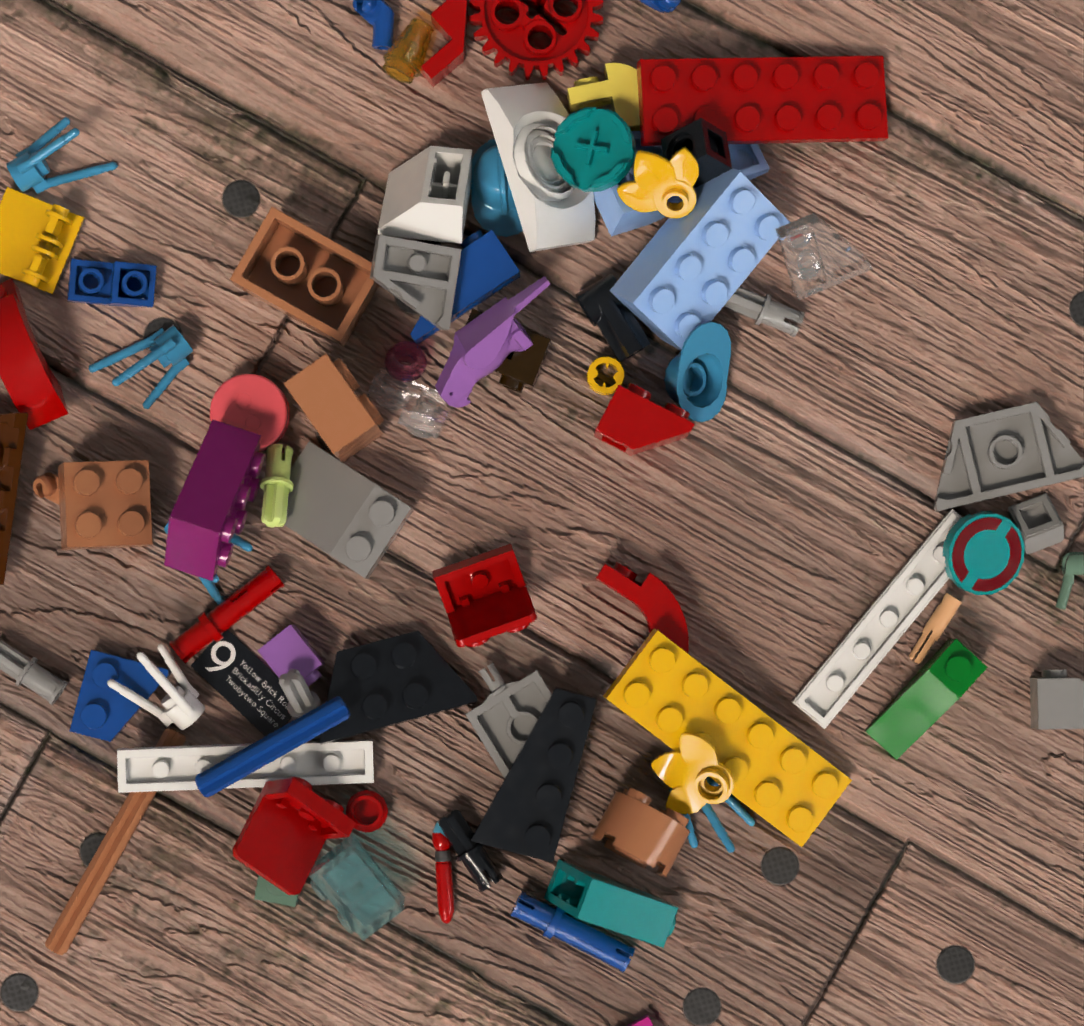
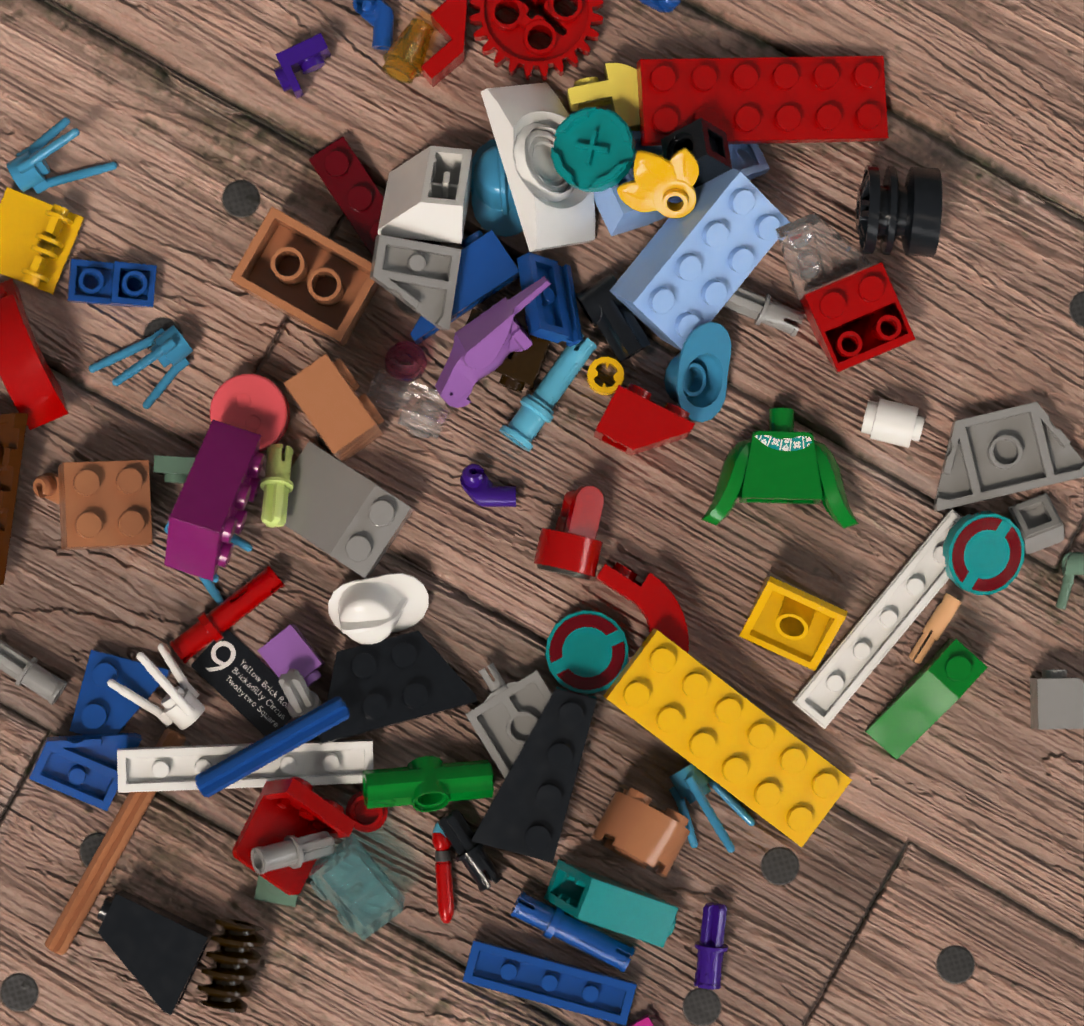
red bracket [432,543,537,647] -> none
yellow plate [651,733,735,814] -> none
none -> blue wing [29,733,142,811]
none -> black slope [97,890,213,1015]
none -> sand green plate [153,455,195,484]
none -> dark brown piece [197,918,266,1013]
none -> light grey axle [251,831,335,875]
none -> dark purple bracket [273,33,331,99]
none -> dark red plate [309,137,411,257]
none -> white piece [328,573,429,645]
none -> green piece [362,756,494,812]
none -> dark purple arm [460,464,516,507]
none -> blue plate [462,939,637,1026]
none -> medium azure pin [499,334,597,452]
none -> blue plate [517,252,583,347]
none -> red piece [534,485,604,580]
none -> tile [545,610,629,694]
none -> dark purple axle [694,903,728,989]
none -> green torso [701,408,859,529]
none -> yellow slope [739,576,848,671]
none -> red slope [800,262,915,373]
none -> black wheel [856,165,942,257]
none -> white brick [861,398,925,448]

